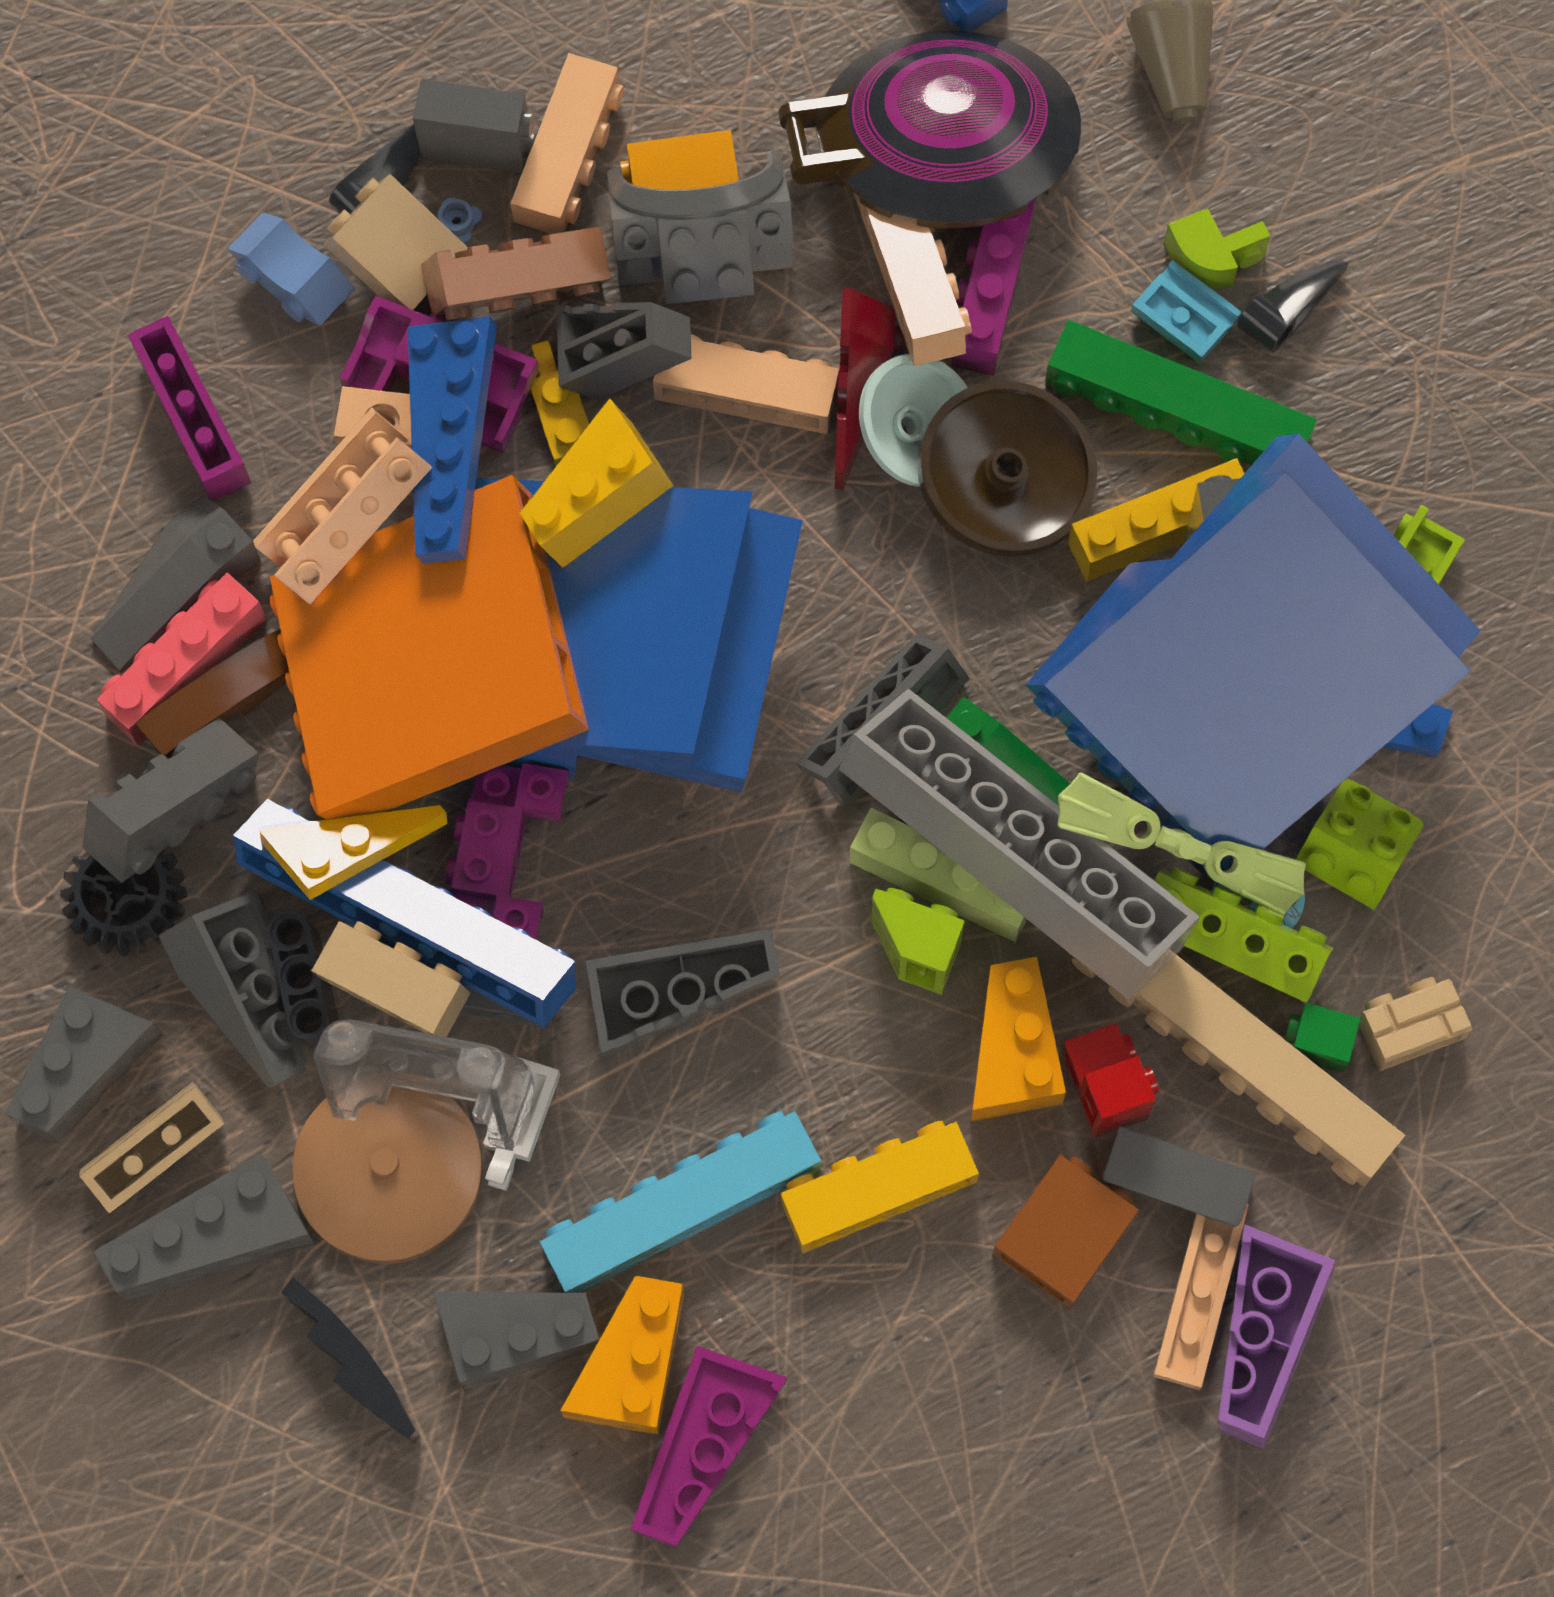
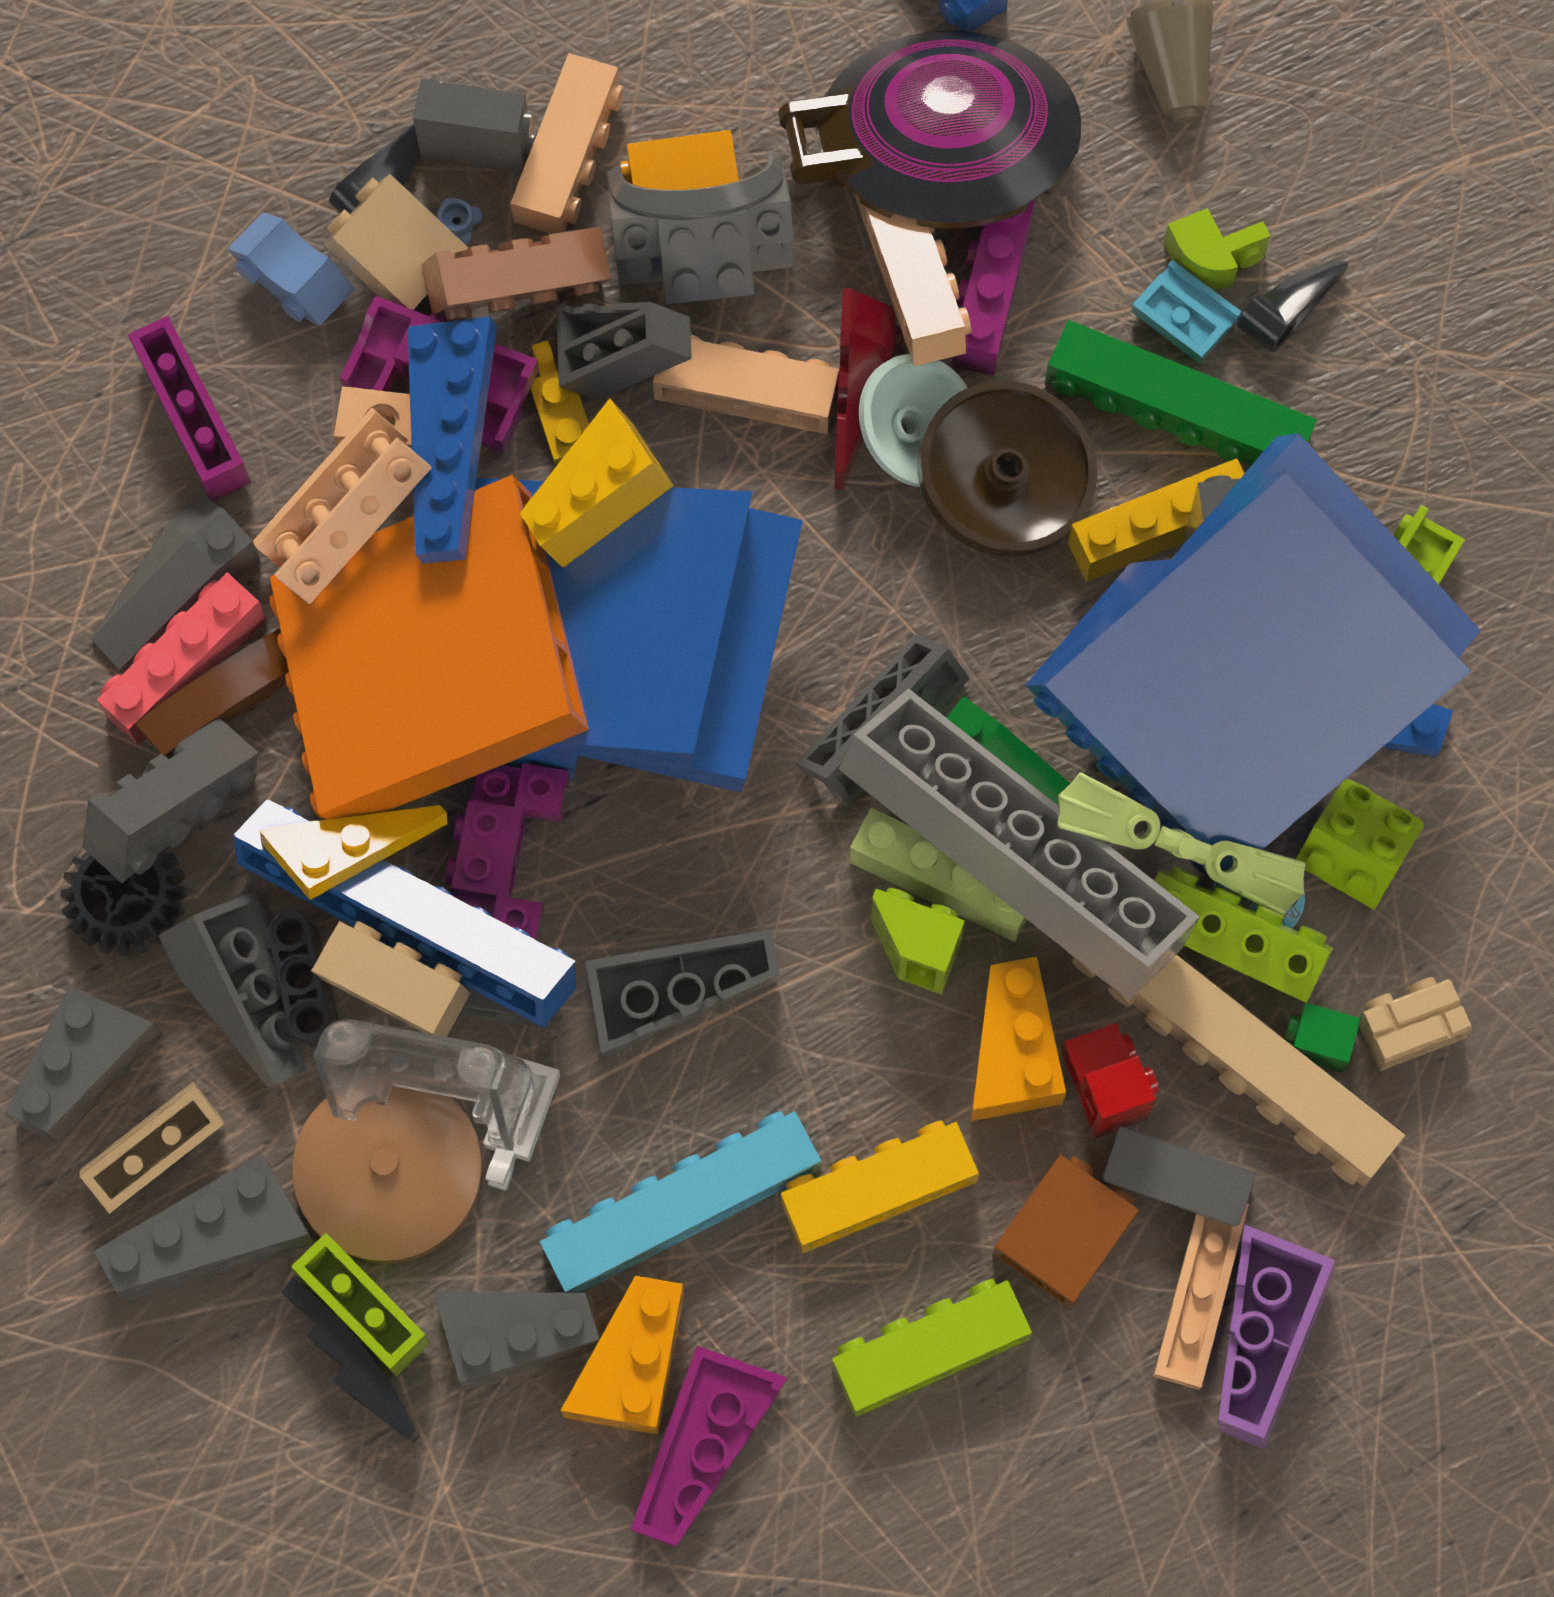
none -> lime brick [291,1233,431,1377]
none -> lime brick [832,1279,1032,1418]

